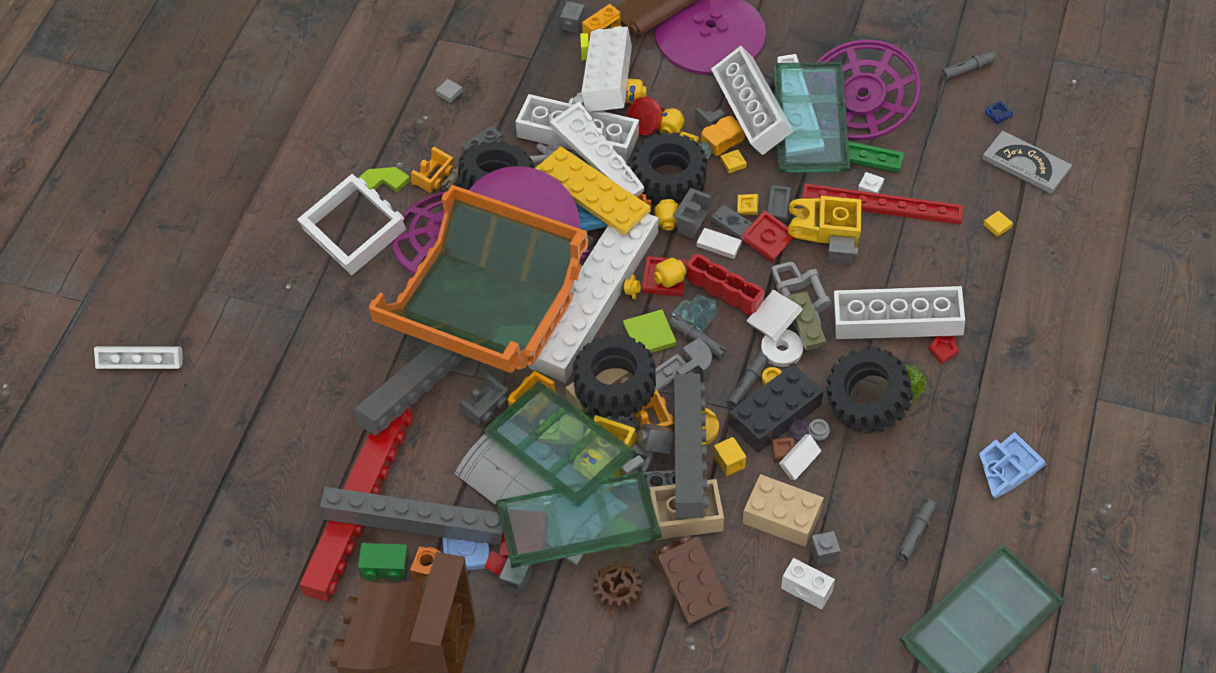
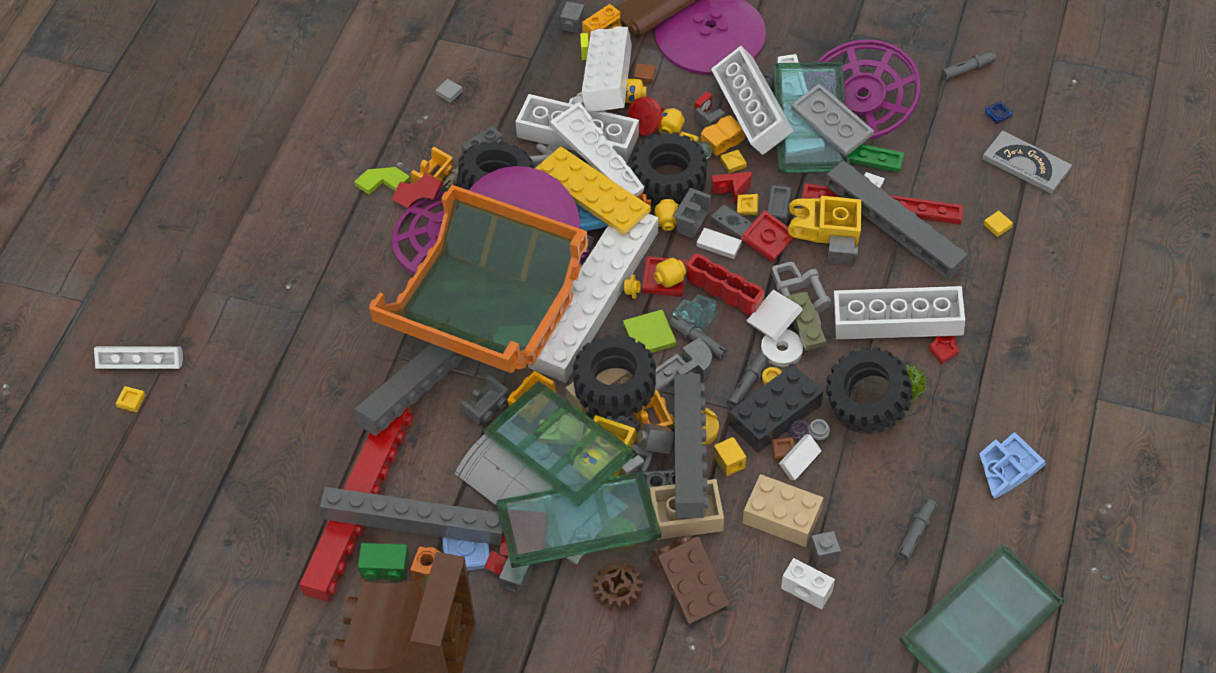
white window [297,174,406,276] -> none
none -> yellow tile [115,386,146,412]
none -> red tile [392,173,444,208]
none -> dark orange tile [634,63,655,84]
none -> red tile [694,92,712,115]
none -> red slope [711,172,752,204]
none -> light grey tile [791,84,874,157]
none -> dark grey brick [825,161,967,280]

